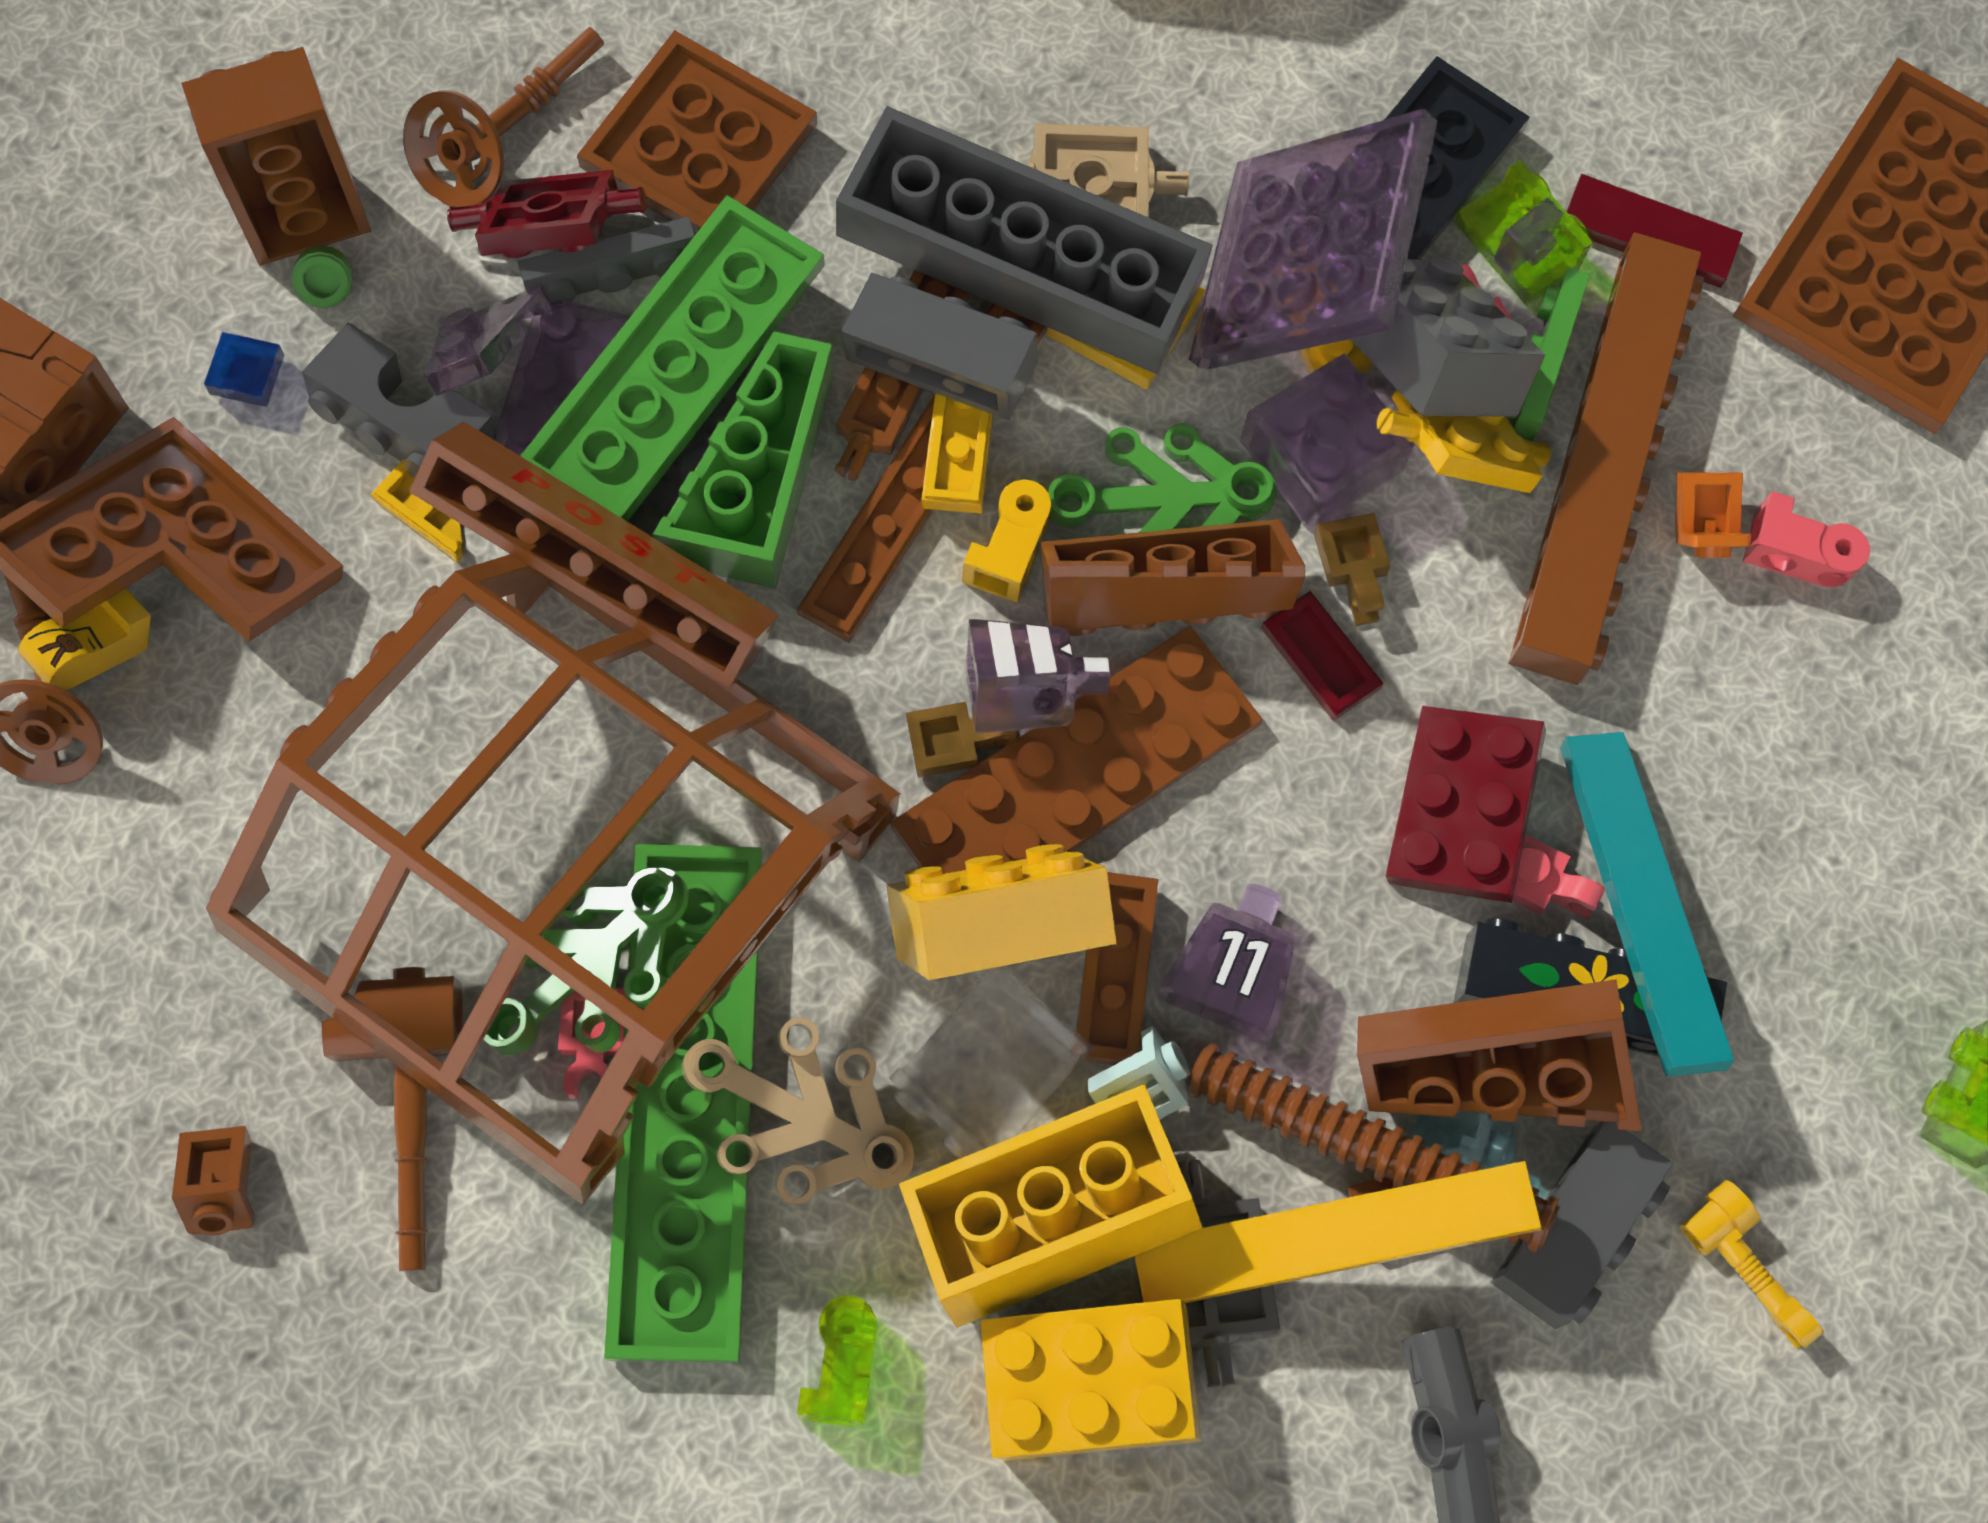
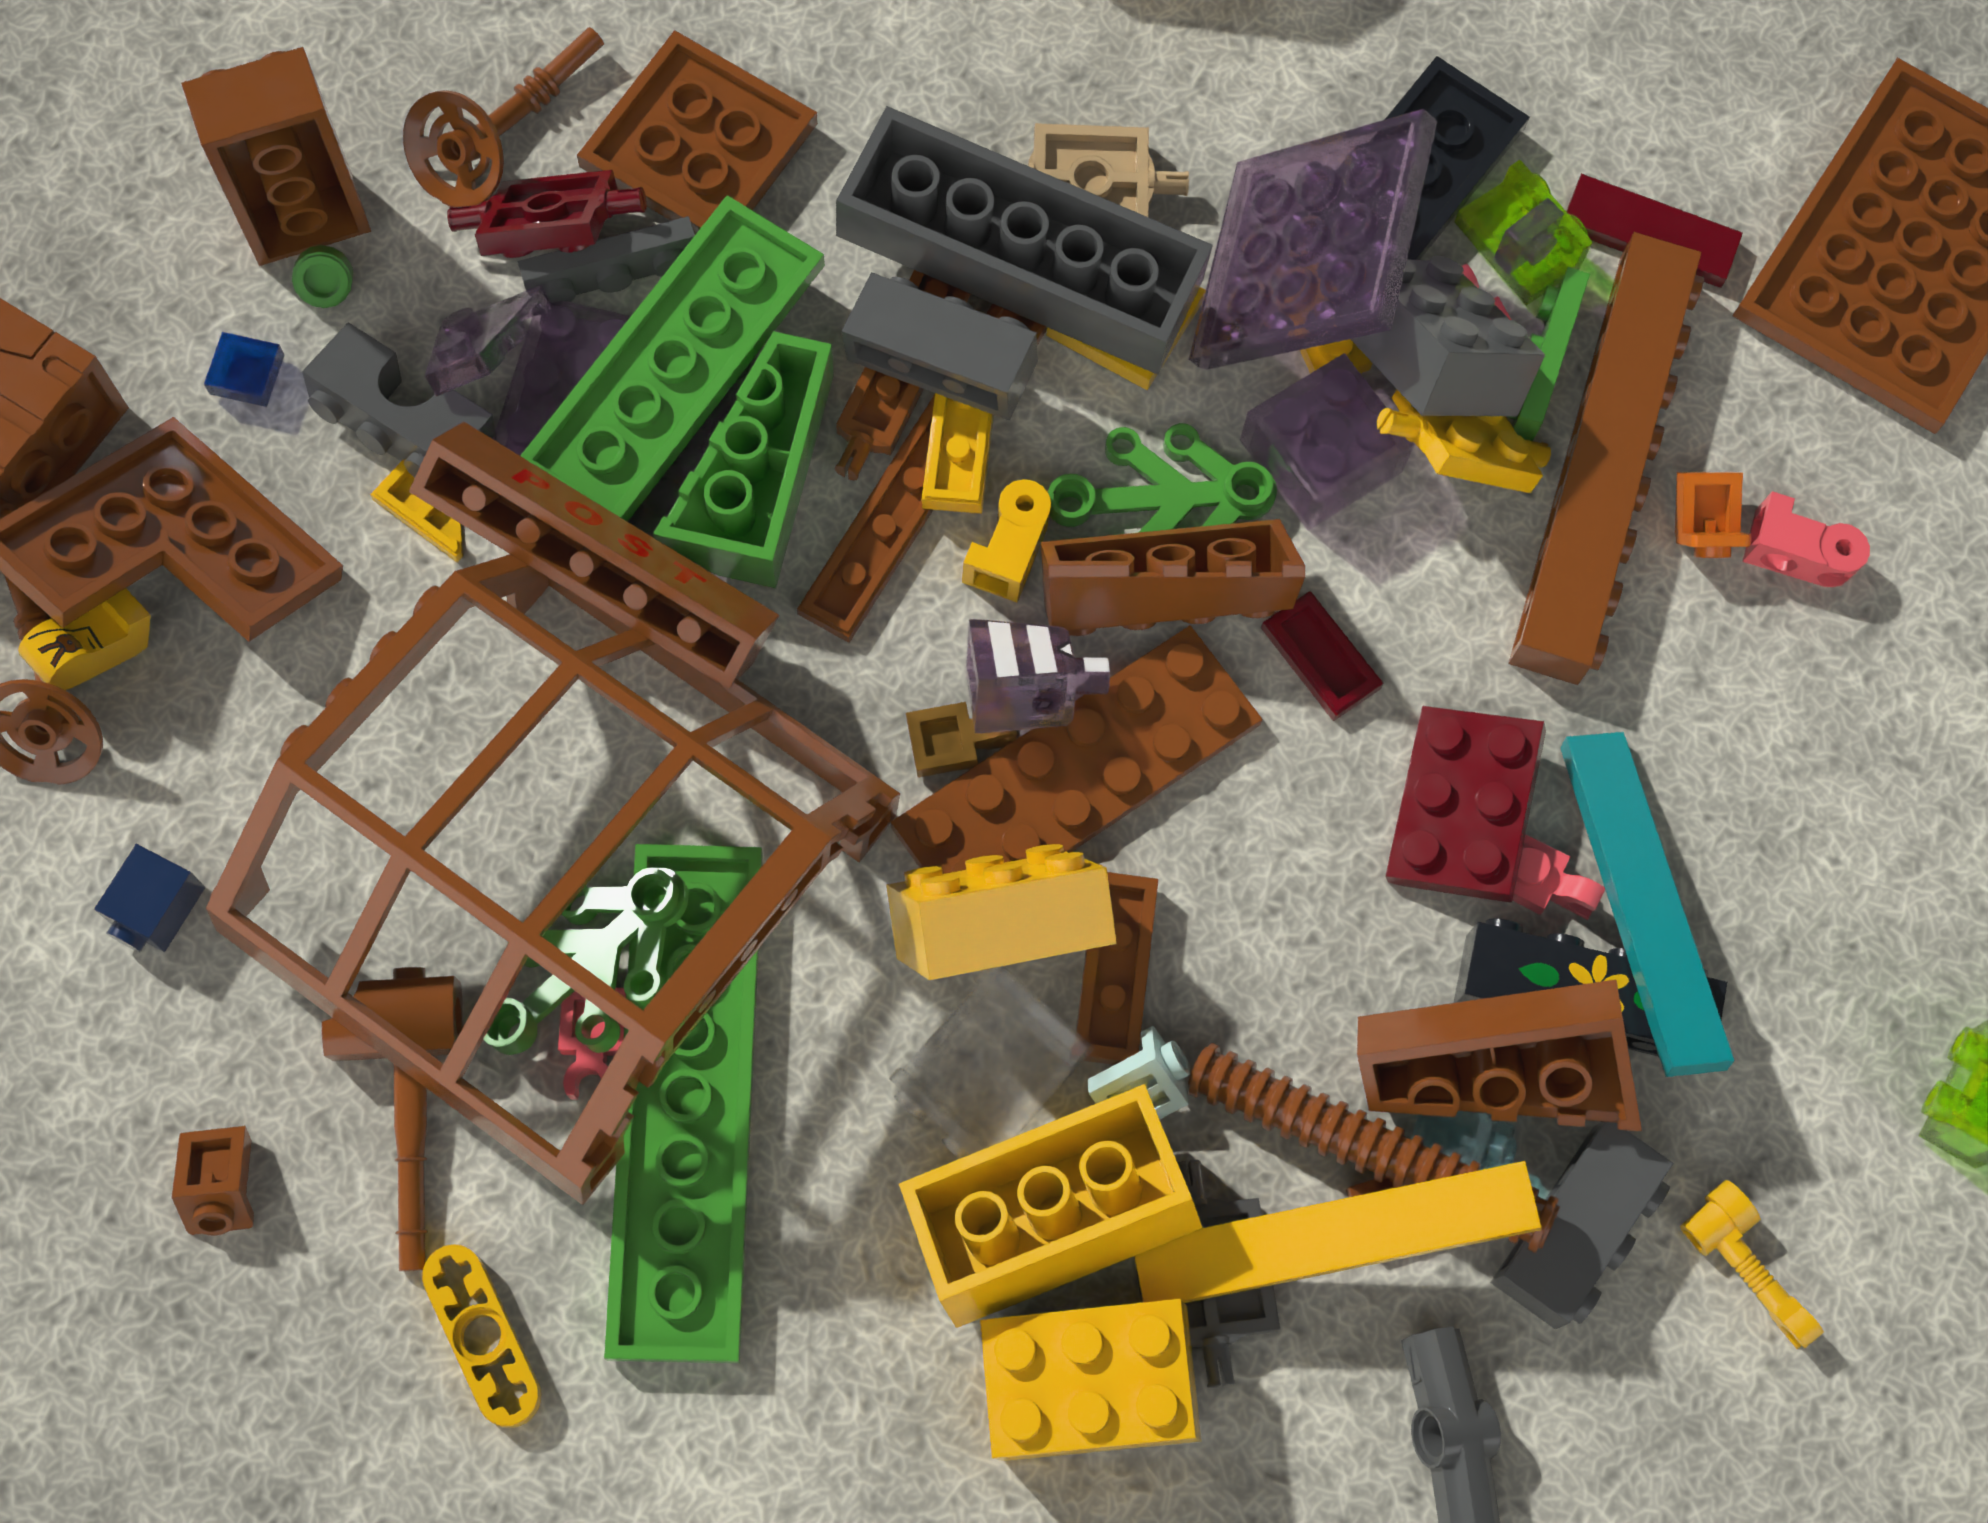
tan plant [682,1017,915,1205] -> none
clear neon green leg [797,1295,877,1428] -> none
clear purple torso [1156,883,1296,1045] -> none
pearl gold plate [1314,513,1390,626] -> none
none -> dark blue brick [94,843,206,952]
none -> yellow beam [422,1244,542,1428]

